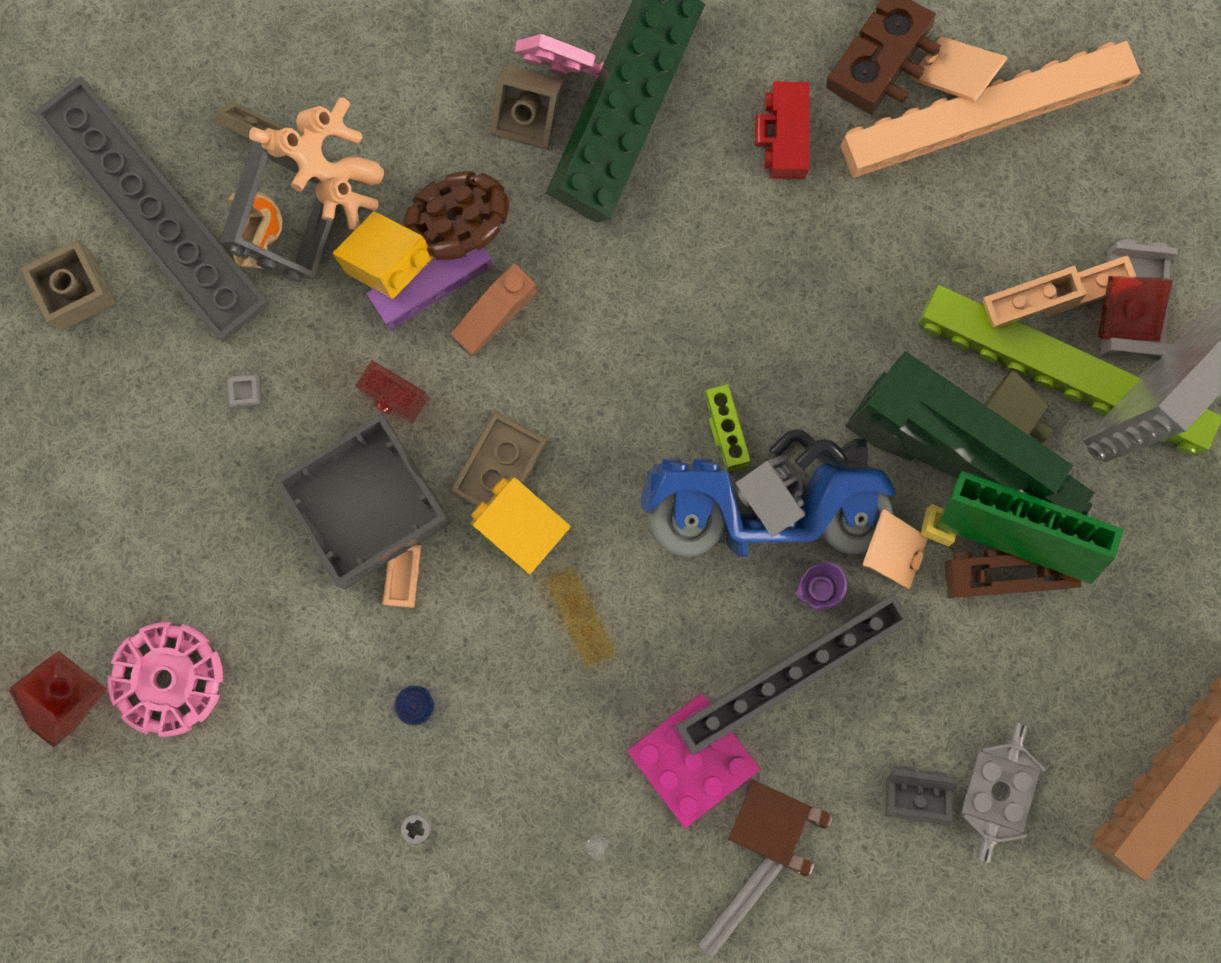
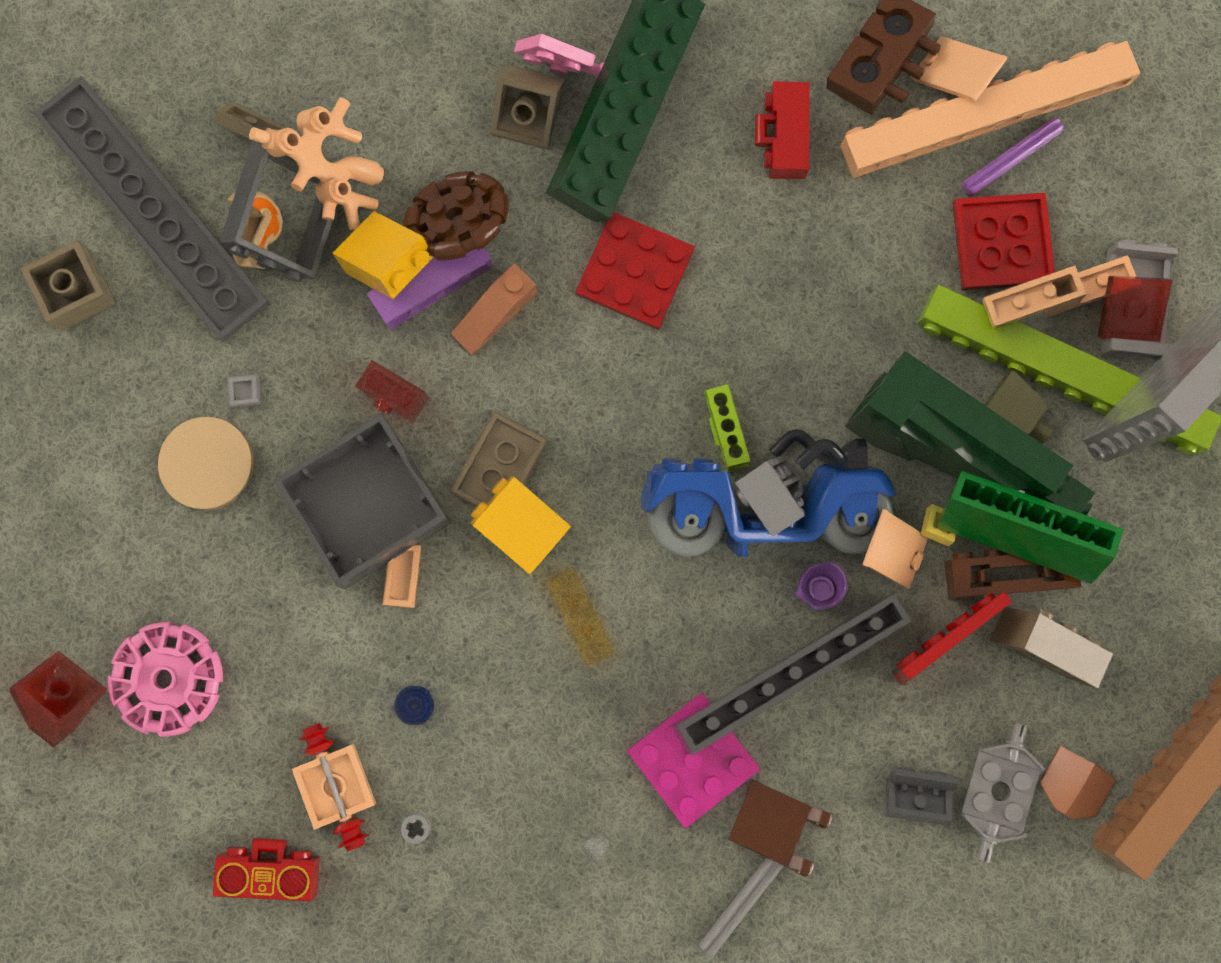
none -> tan tile [158,417,254,510]
none -> red piece [212,838,320,901]
none -> light nougat plate [292,723,376,852]
none -> red plate [575,212,695,330]
none -> red plate [893,592,1012,684]
none -> red plate [952,193,1055,290]
none -> medium lavender axle [962,117,1064,196]
none -> wedge [989,607,1113,688]
none -> nougat slope [1039,746,1116,819]

